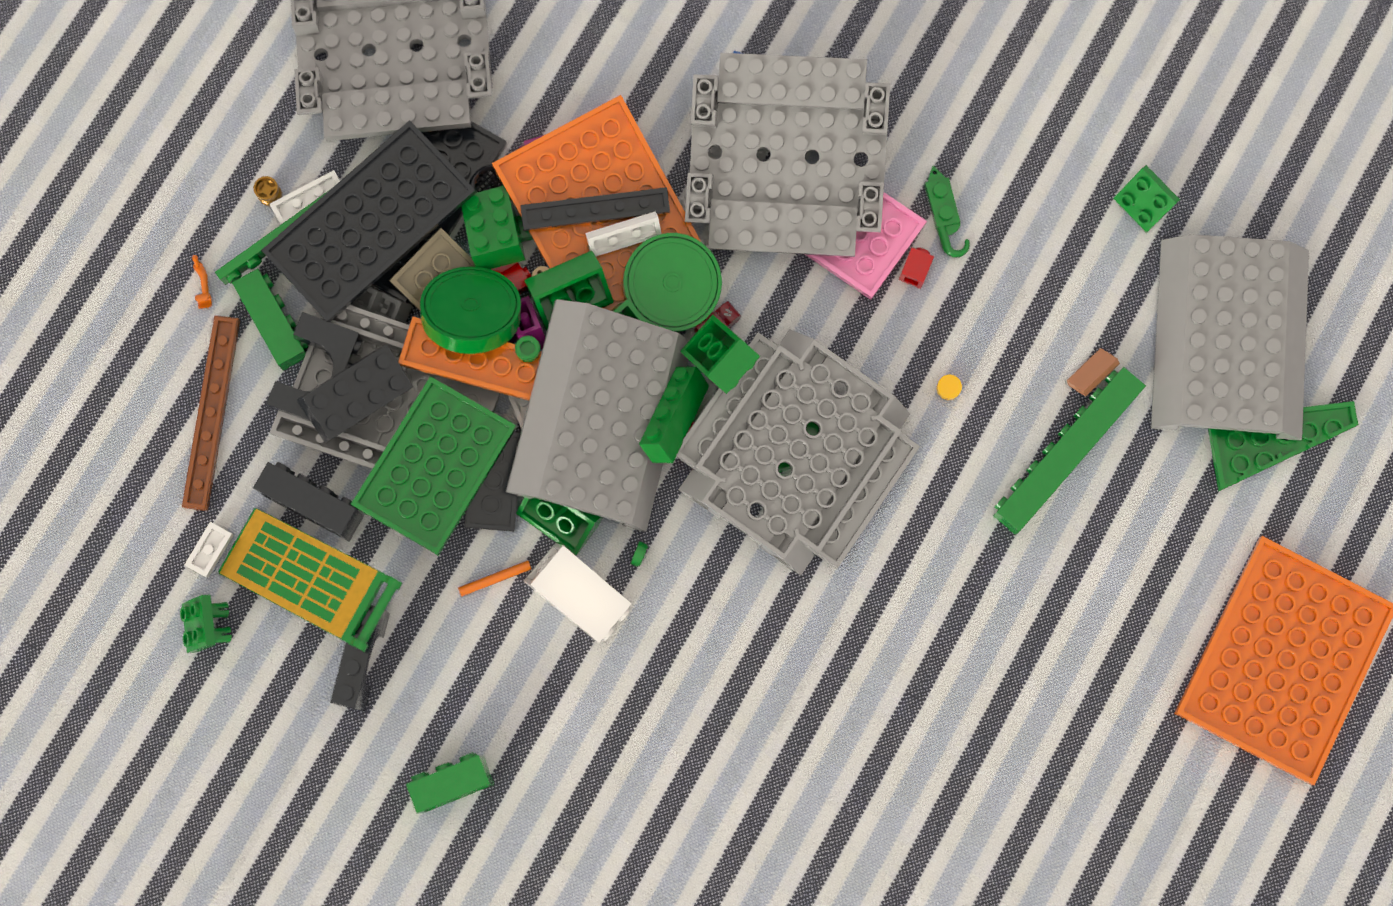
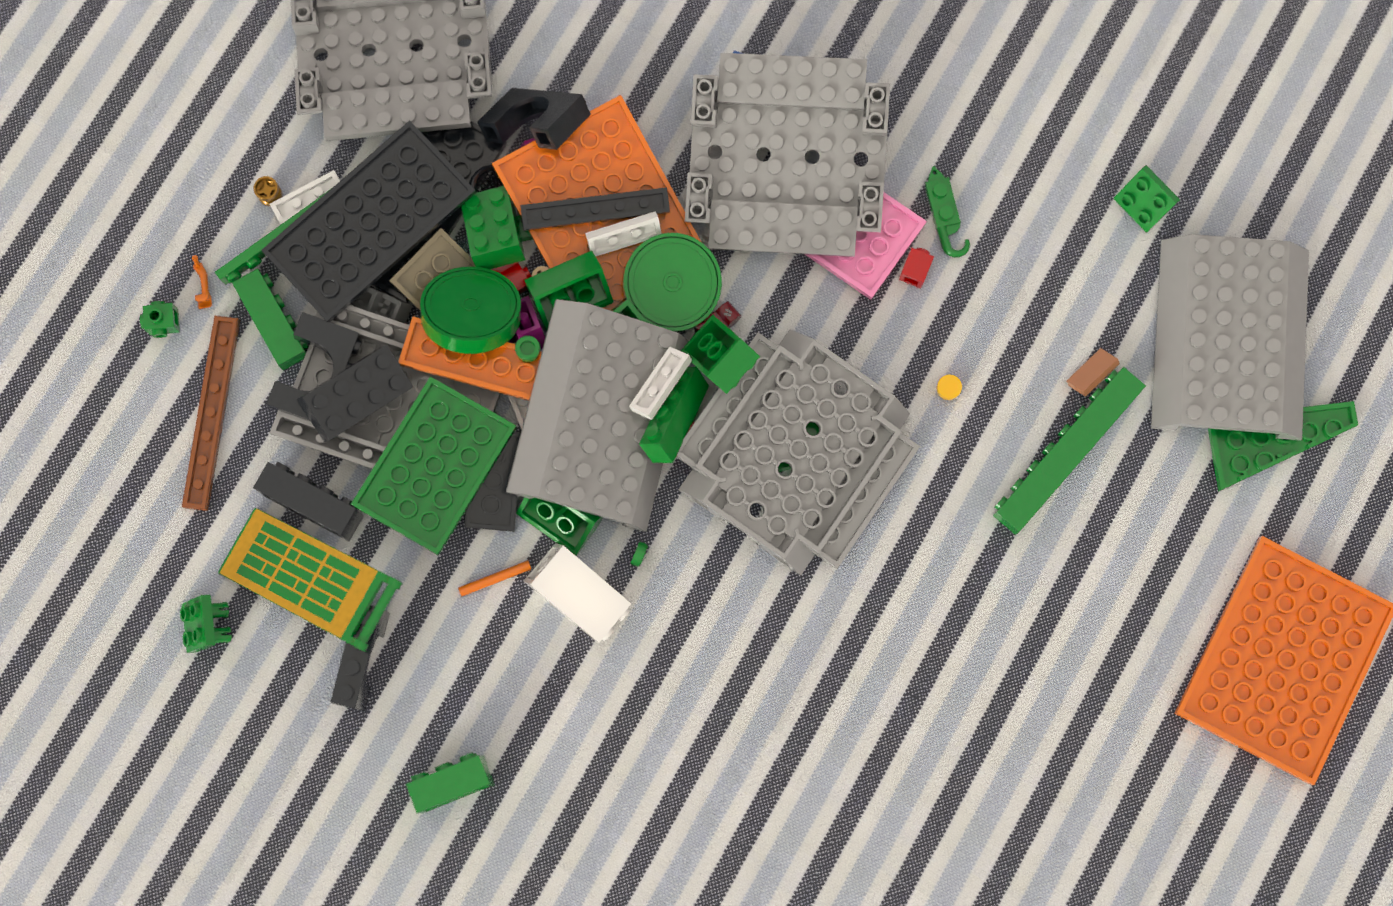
white plate [184,522,234,578] -> none
none -> green brick [140,301,180,338]
none -> black arch [477,88,591,150]
none -> white plate [629,347,692,420]

